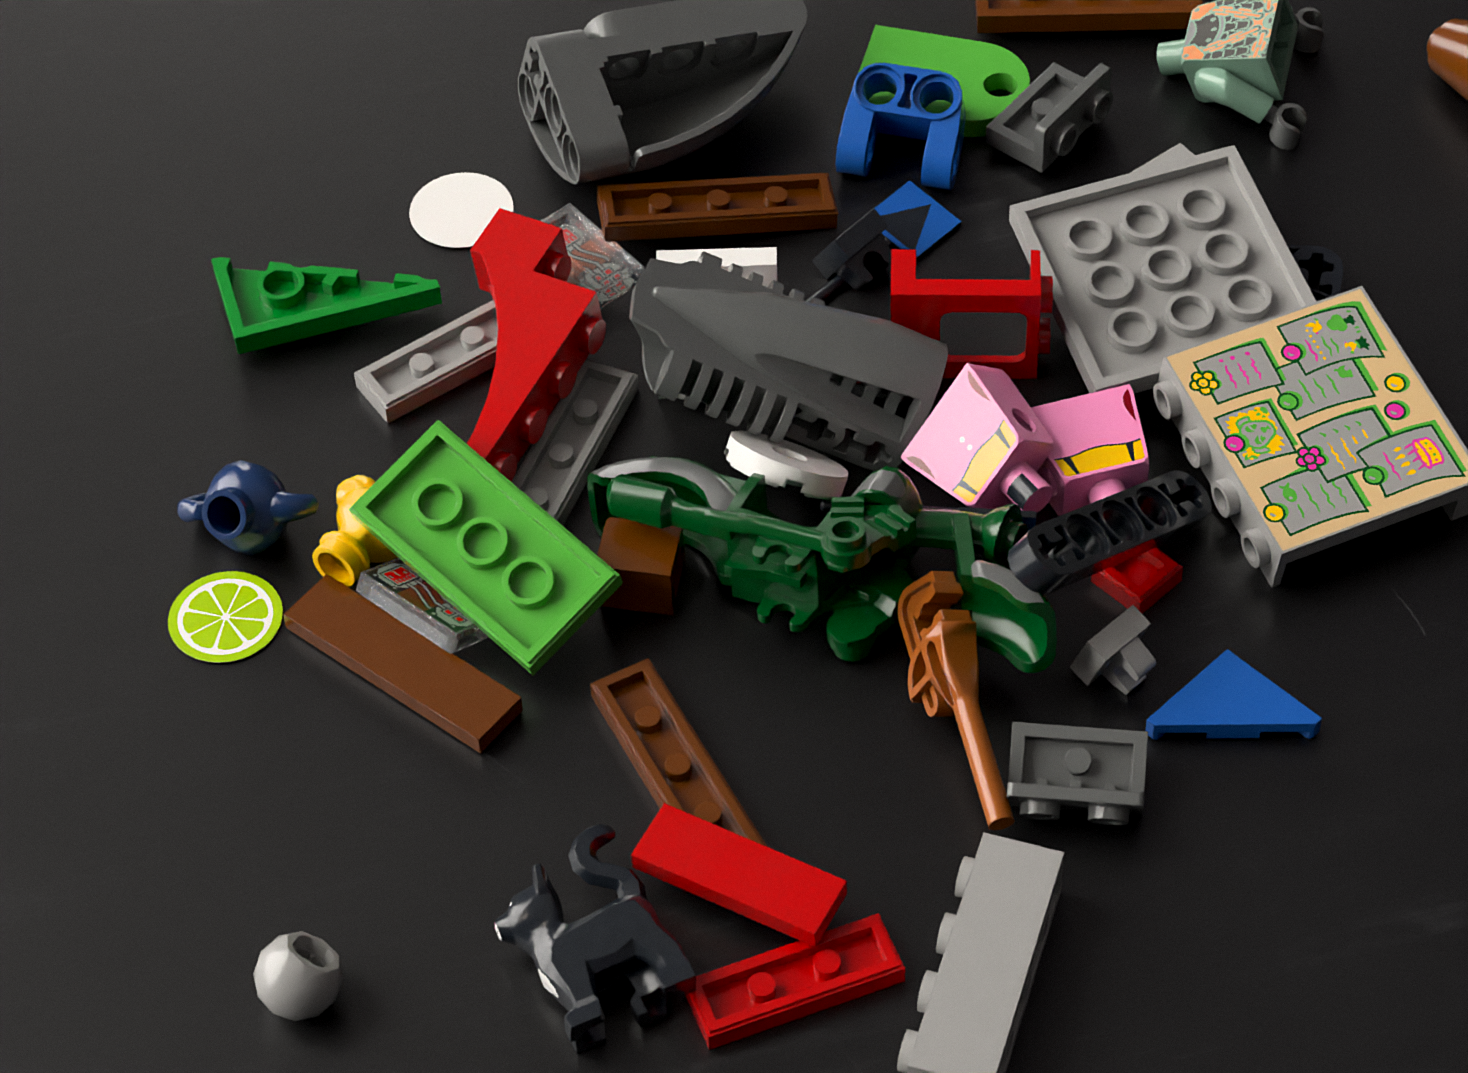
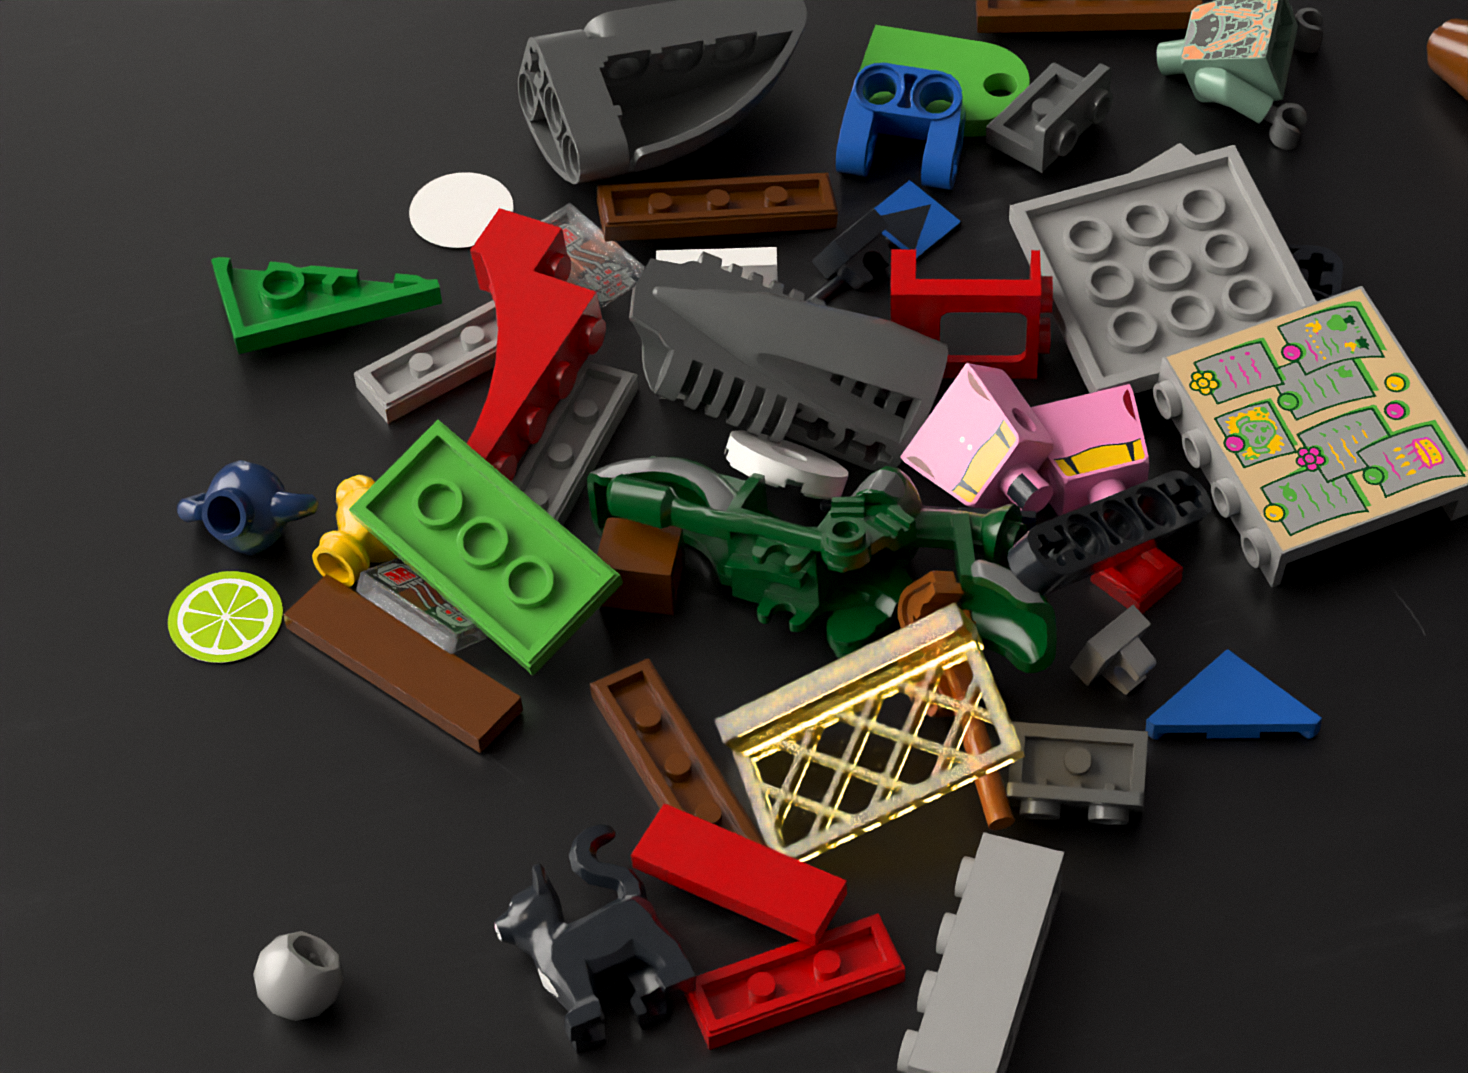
none -> clear yellow fence [715,603,1025,862]

